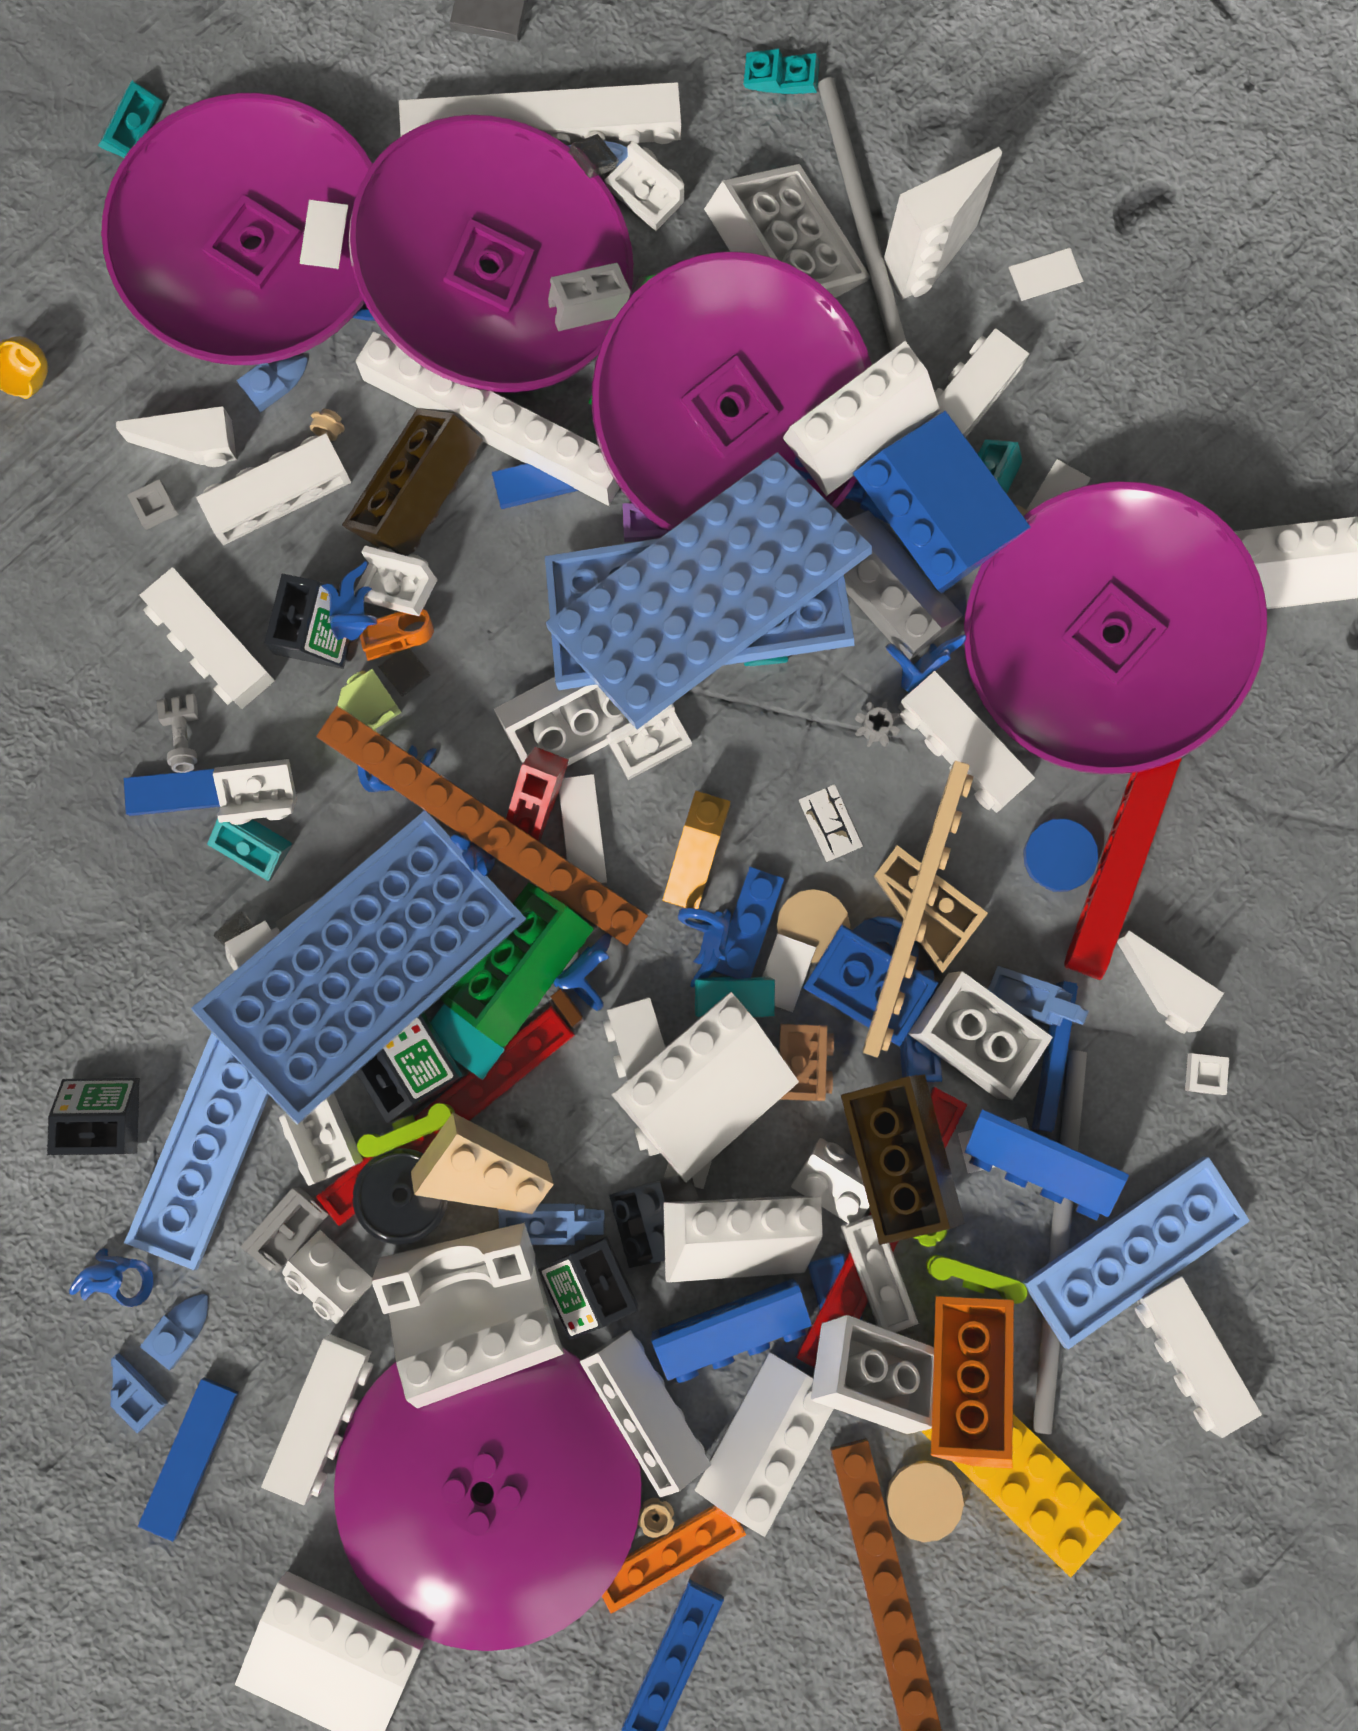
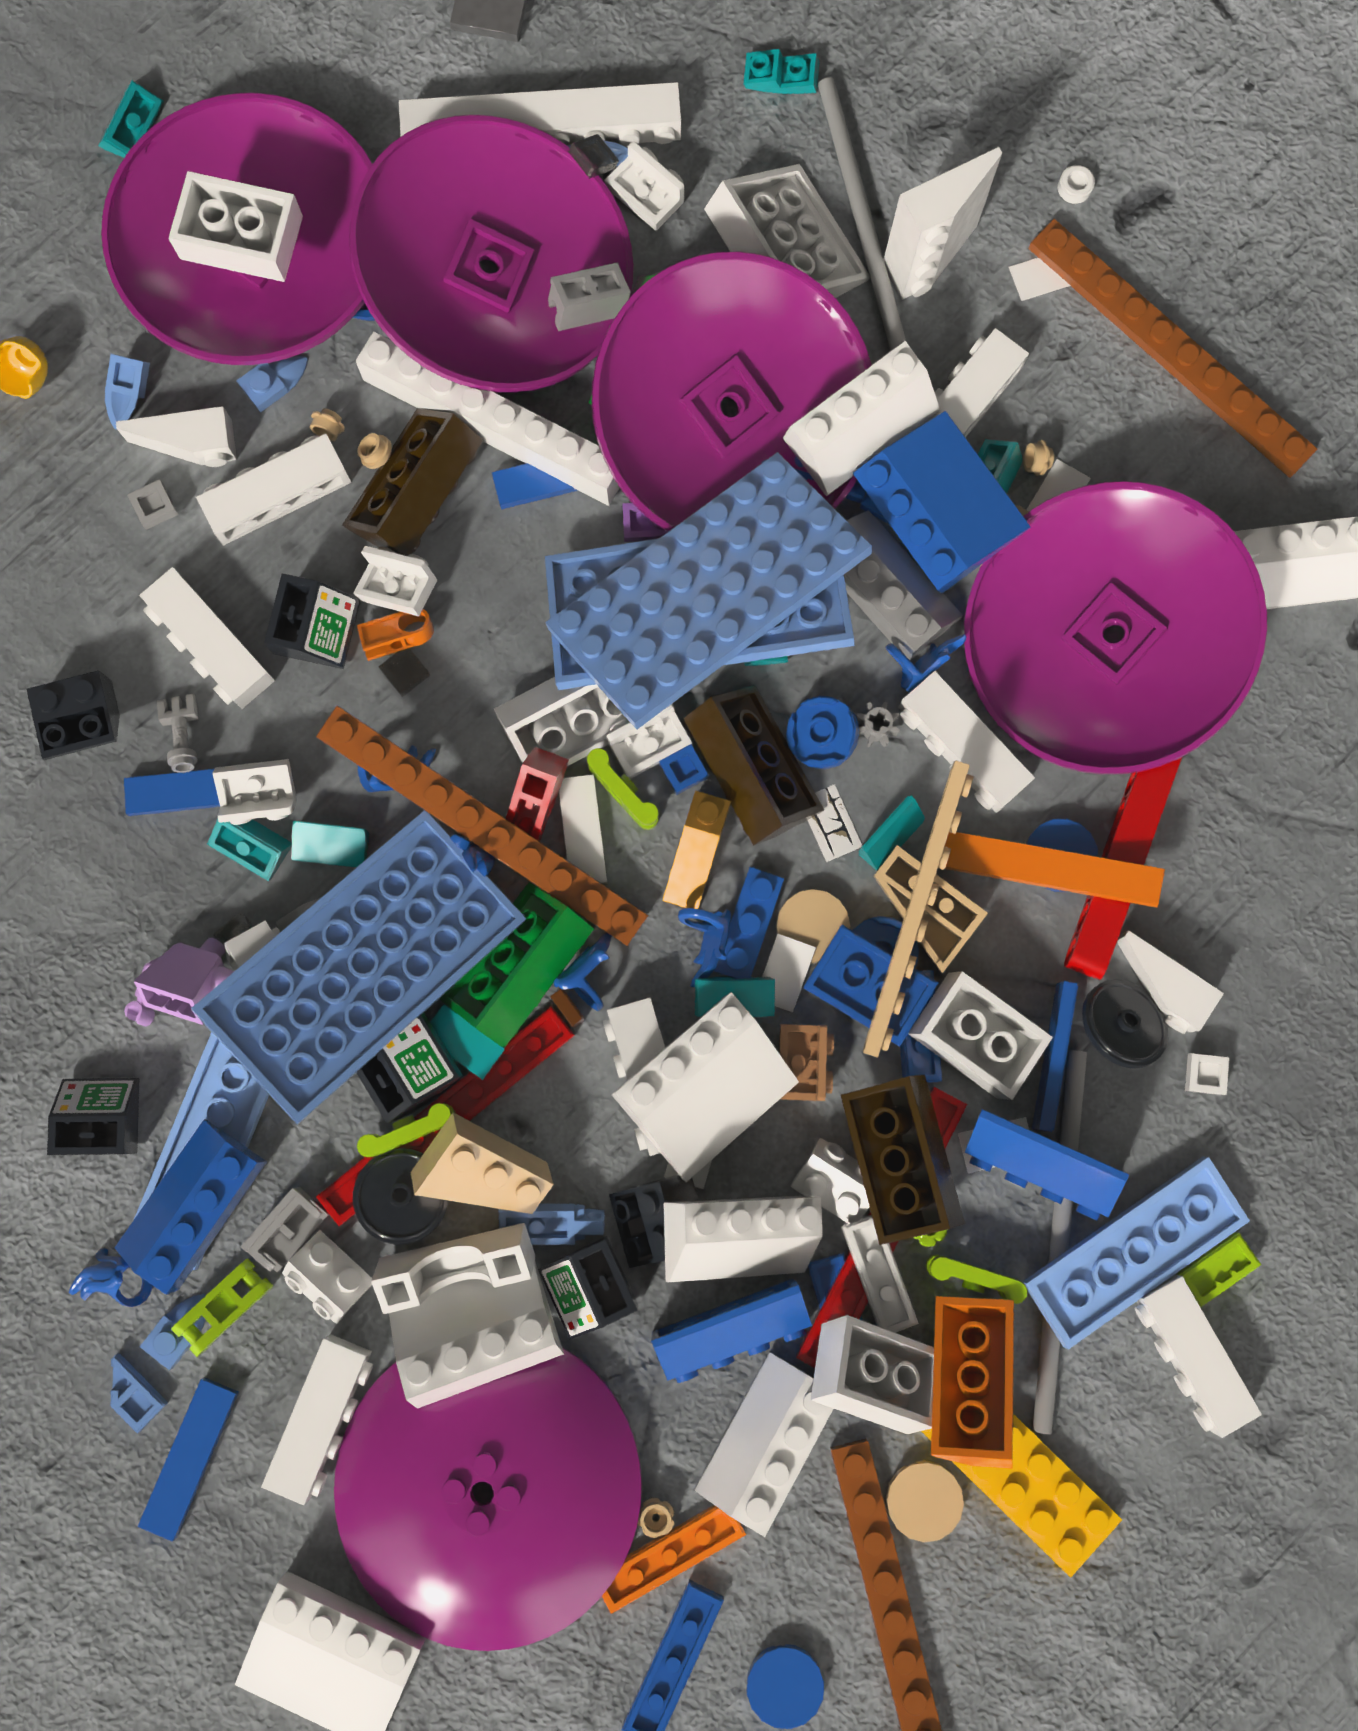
white bracket [279,1093,363,1185] -> none
white sticker [300,200,348,269] -> none
blue piece [322,561,377,641] -> none
yellowish green slope [337,669,401,730] -> none
white brick [580,1330,711,1497] -> none
medium blue hinge [988,966,1089,1026] -> none
none -> black slope [26,670,120,760]
none -> medium blue plate [105,354,150,429]
none -> blue slope [115,1119,267,1295]
none -> lavender torso [124,938,234,1026]
none -> white brick [168,171,303,282]
none -> lime plate [171,1258,273,1357]
none -> slope [291,821,370,868]
none -> tan plate [357,433,392,469]
none -> lime plate [587,748,659,830]
none -> blue plate [659,744,709,795]
none -> dark brown slope [683,685,824,846]
none -> blue tile [746,1644,824,1729]
none -> blue tile [786,696,860,769]
none -> teal slope [858,795,925,871]
none -> orange tile [945,832,1165,908]
none -> tan plate [1023,440,1054,476]
none -> dark orange plate [1028,219,1318,478]
none -> white tile [1058,165,1095,204]
none -> black shield [1082,979,1168,1069]
none -> lime plate [1176,1232,1261,1308]

